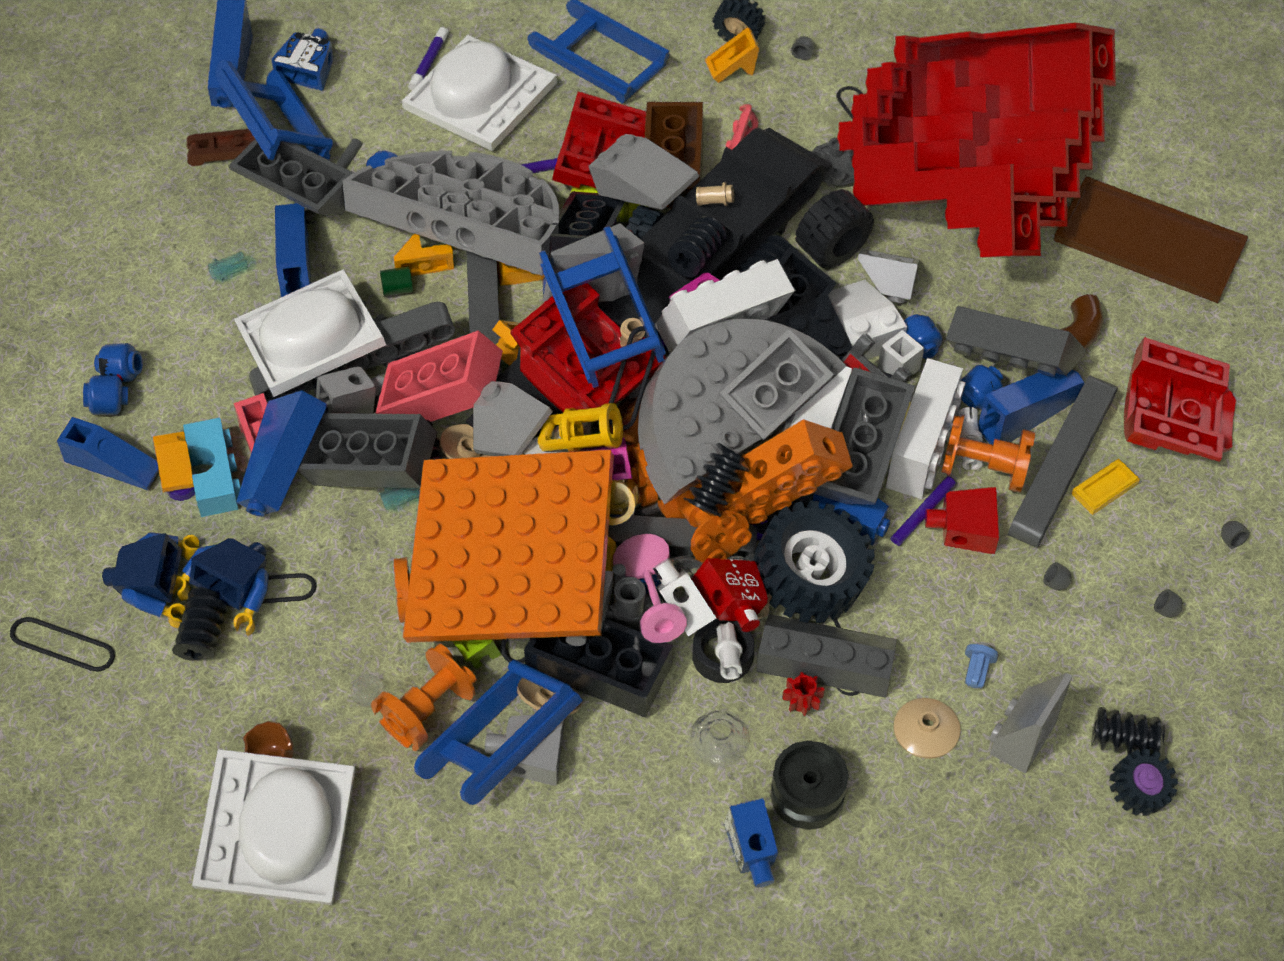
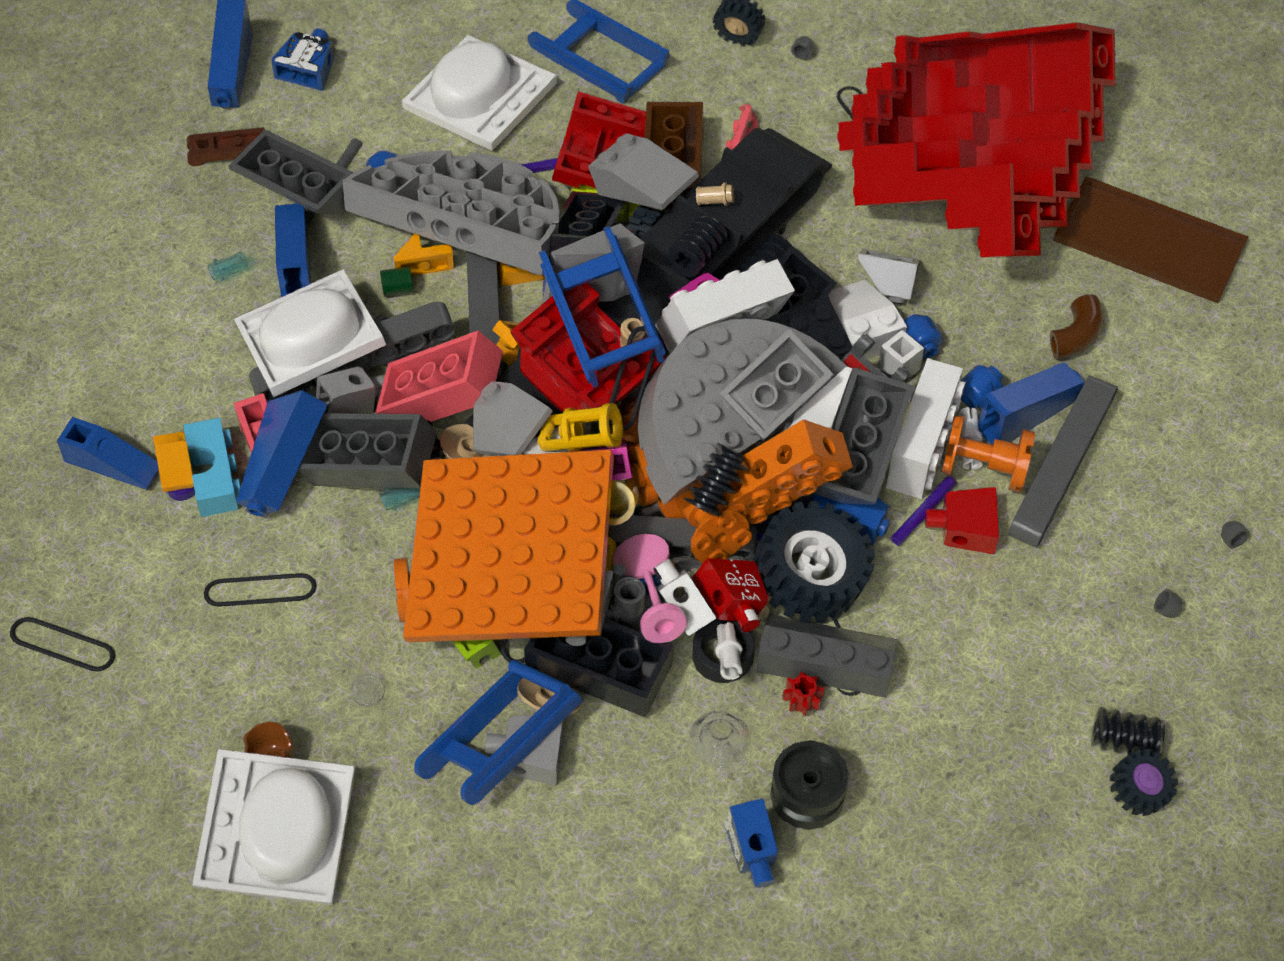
blue head [83,375,128,415] -> none
blue head [94,343,143,382] -> none
dark blue torso [102,532,199,628] -> none
black piece [172,587,228,661] -> none
dark blue torso [173,538,269,636] -> none
blue piece [216,60,333,160] -> none
orange piece [371,644,477,751] -> none
dark purple bar [408,27,449,90] -> none
light orange slope [705,27,759,83] -> none
black tyre [795,189,875,269] -> none
dark grey dish [811,138,854,186] -> none
tan dish [893,698,960,759] -> none
dark grey slope [946,306,1086,377] -> none
medium blue piece [965,642,998,689] -> none
light grey slope [989,673,1073,774] -> none
dark grey hinge [1043,562,1071,591] -> none
yellow tile [1071,458,1140,515] -> none
red slope [1124,337,1236,462] -> none

